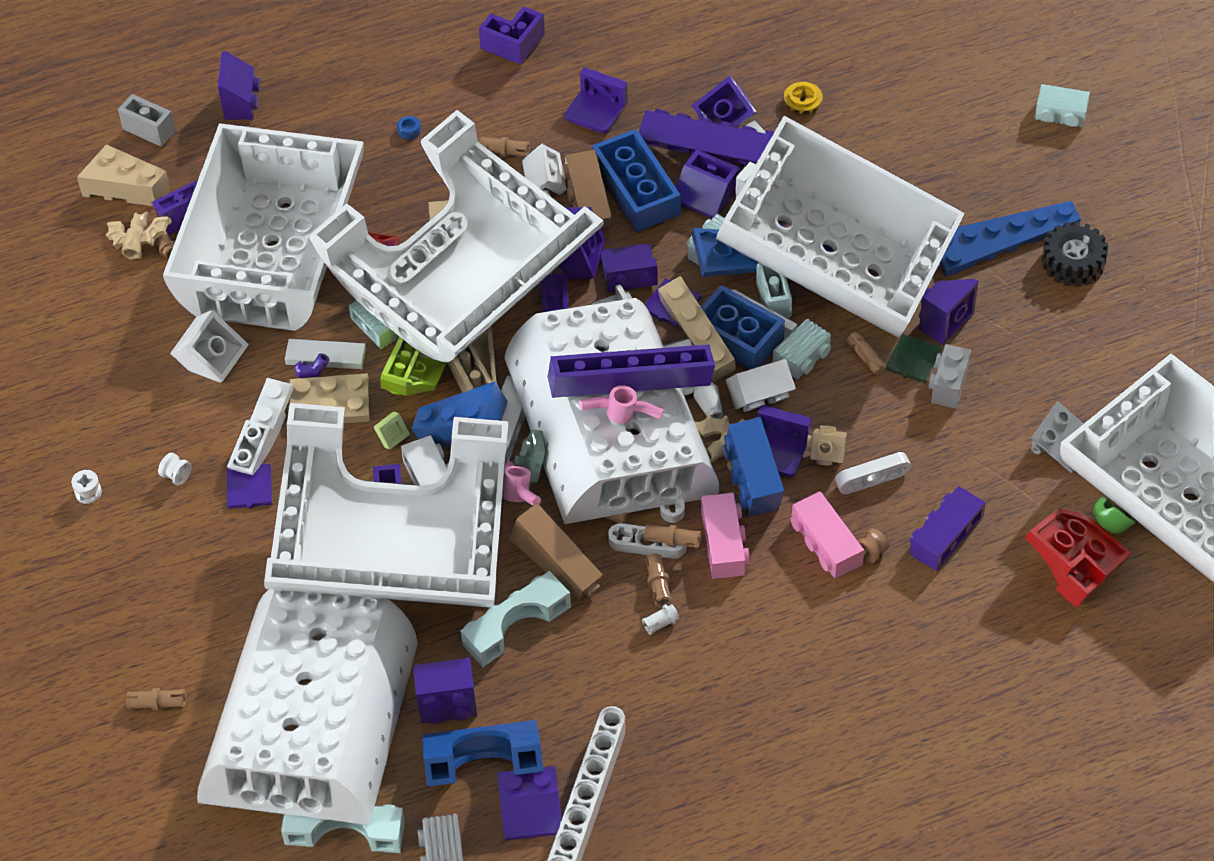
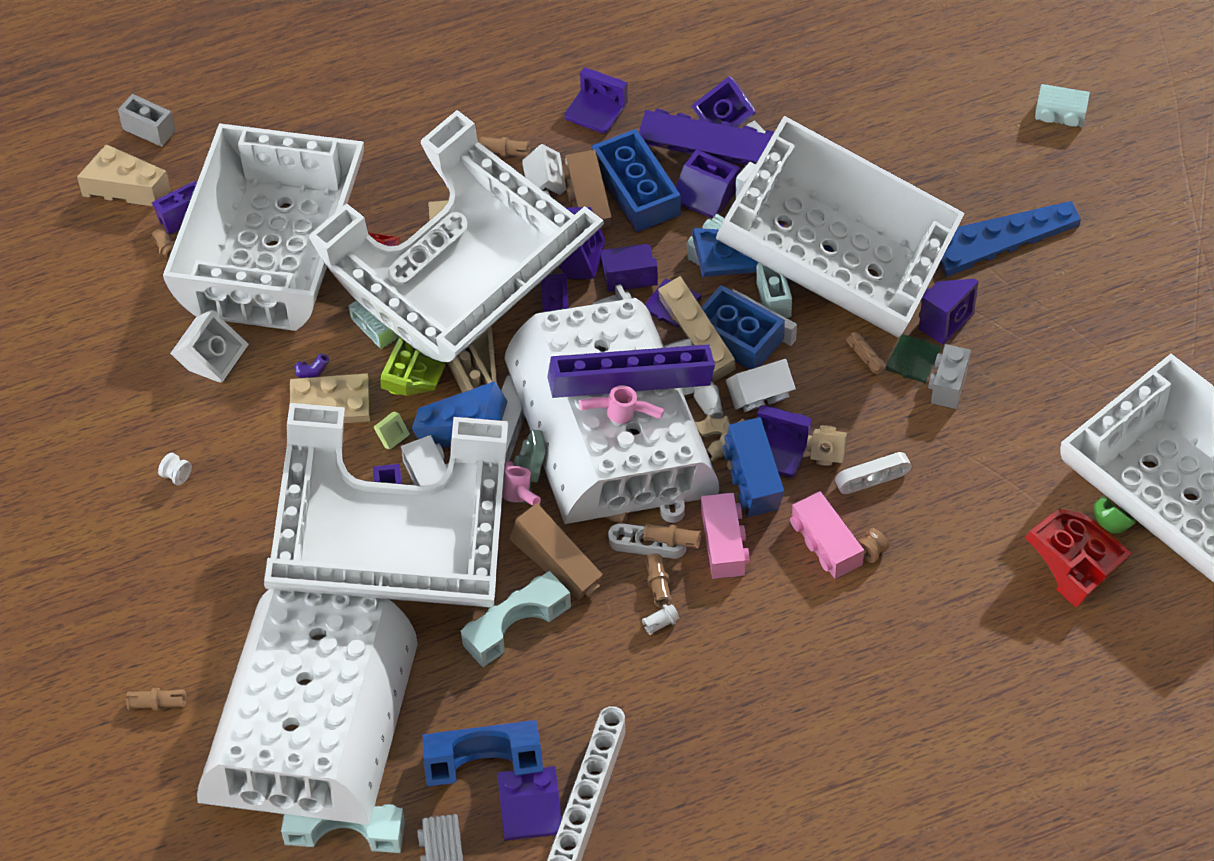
white wheel [71,470,102,504] -> none
tan animal [106,211,172,260] -> none
dark purple slope [218,51,260,120] -> none
white slope [227,378,293,475] -> none
dark purple piece [227,464,272,509] -> none
white tile [285,339,366,369] -> none
blue tile [397,116,422,140] -> none
dark purple brick [413,658,477,724] -> none
dark purple brick [479,6,545,64] -> none
light aqua brick [773,319,831,379] -> none
yellow gear [784,82,822,114] -> none
dark purple brick [909,486,986,571] -> none
light grey hinge [1031,401,1084,473] -> none
black wheel [1042,222,1108,287] -> none

